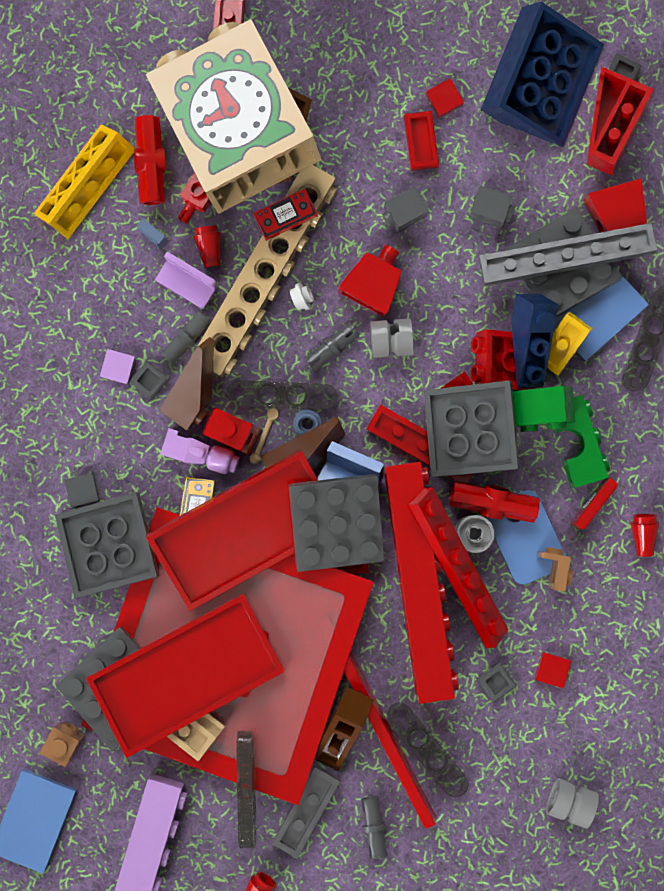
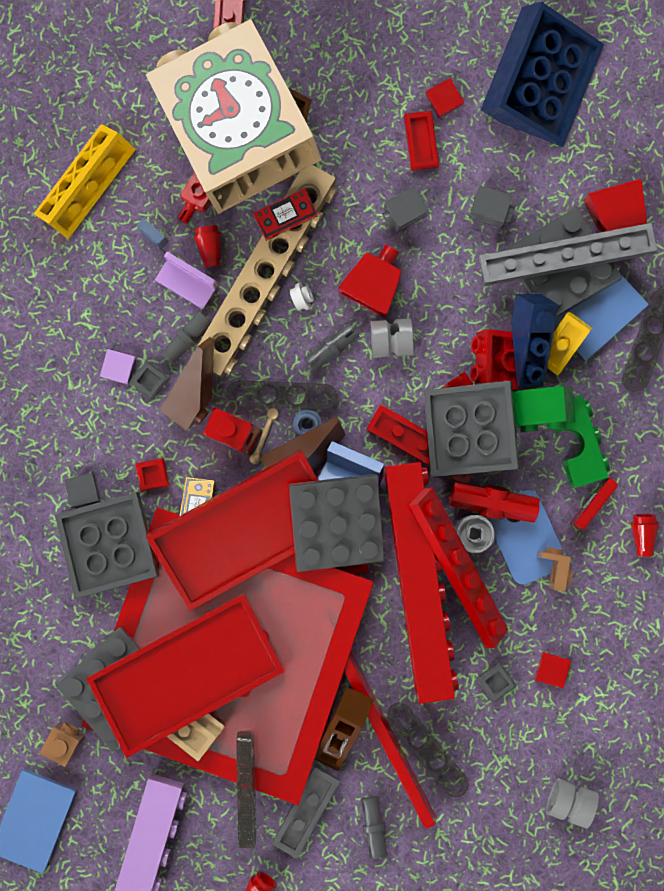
red piece [134,115,165,205] -> none
lavender piece [160,428,240,474] -> none
red wedge [587,66,654,176] -> none
dark grey tile [609,53,642,81] -> none
none -> red tile [135,458,170,492]

